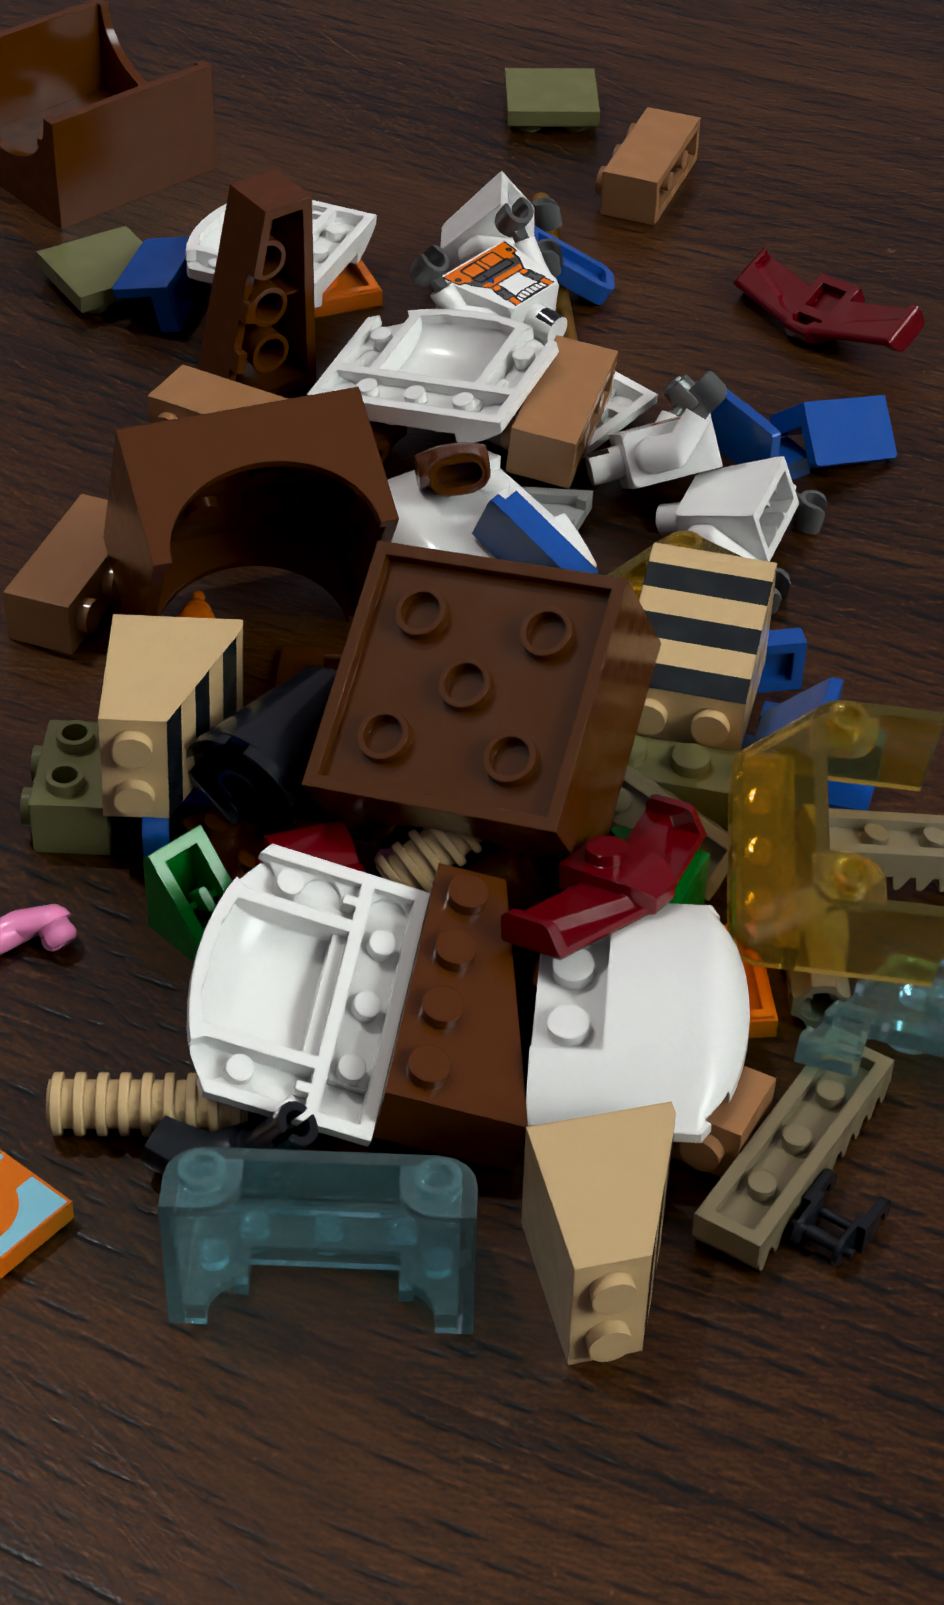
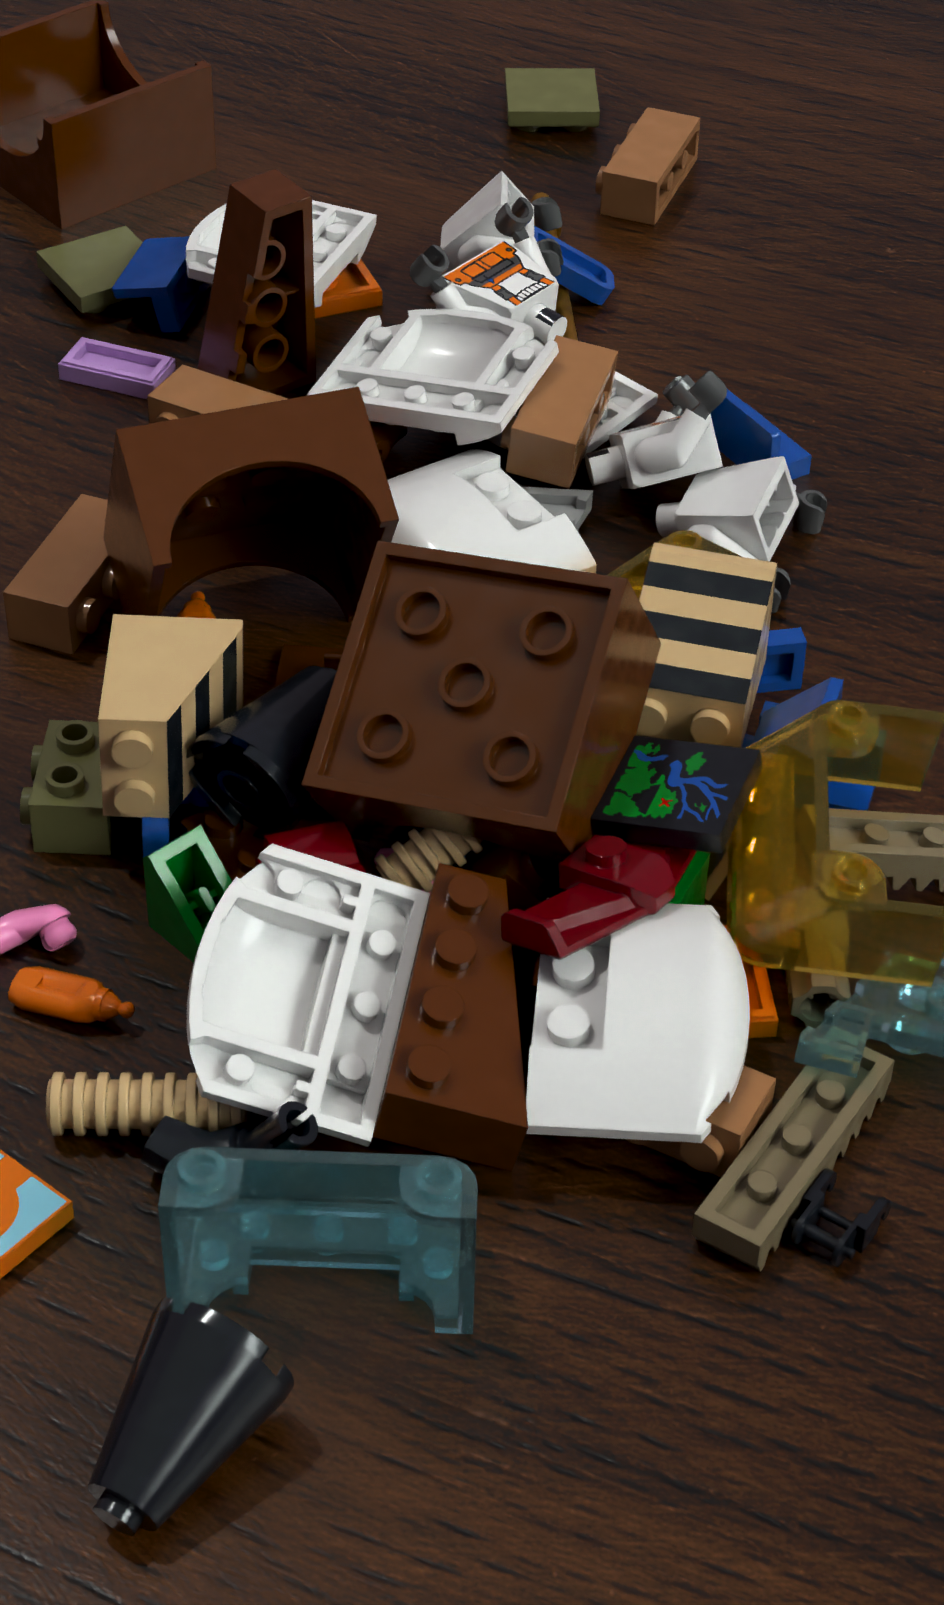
reddish brown piece [414,442,491,496] -> none
blue panel [472,490,599,574] -> none
tan slope [521,1101,676,1365] -> none
dark red plate [733,248,925,352] -> none
blue panel [769,395,897,469] -> none
none -> orange piece [8,966,135,1024]
none -> lavender tile [58,337,176,400]
none -> black cone [88,1298,294,1536]
none -> black tile [590,735,763,854]

